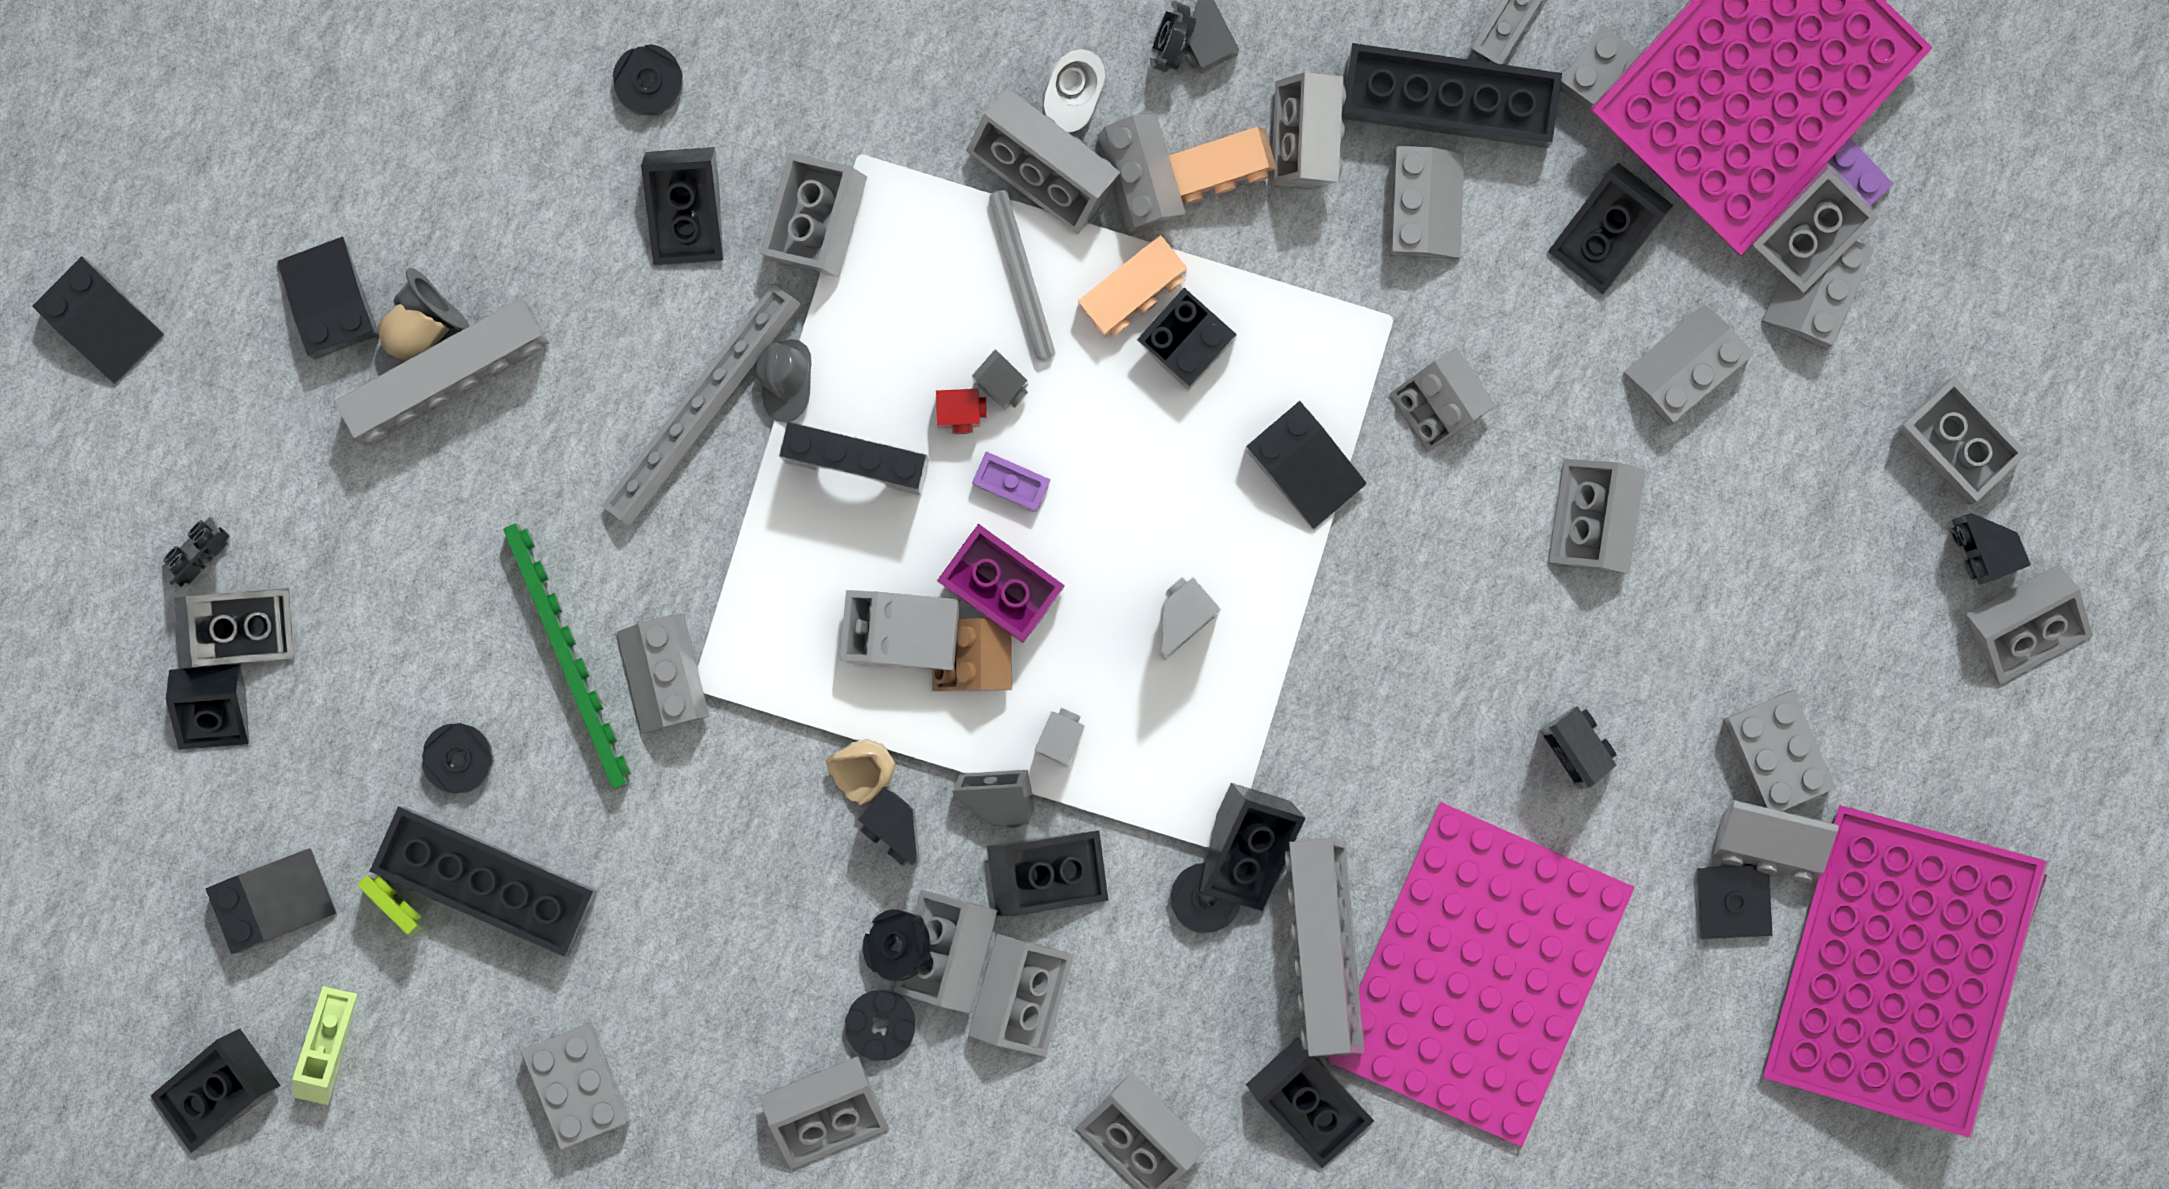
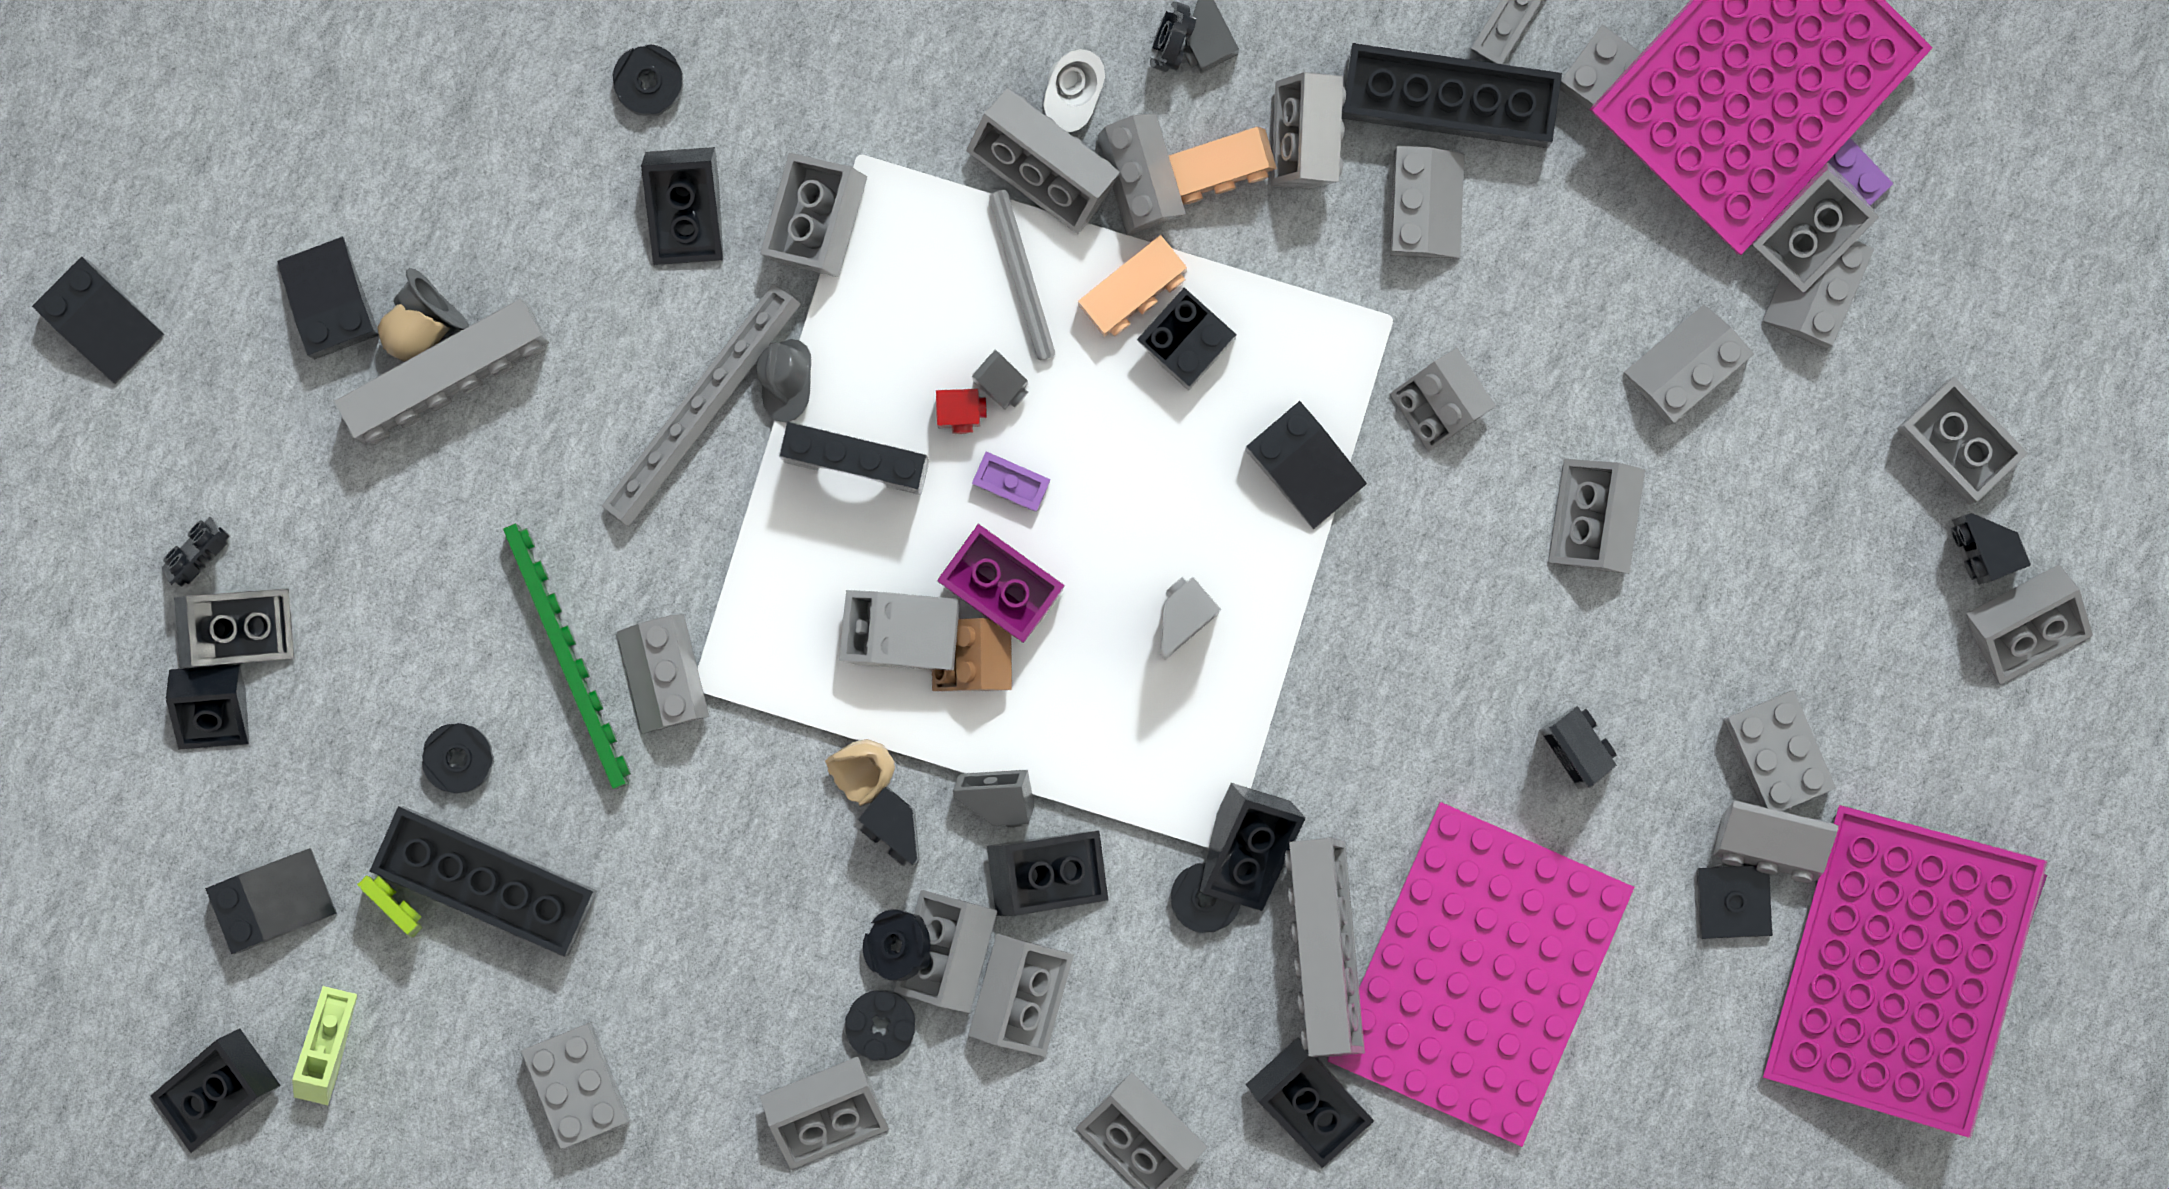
light grey brick [1034,708,1084,765] -> none
black slope [1548,162,1674,294] -> none

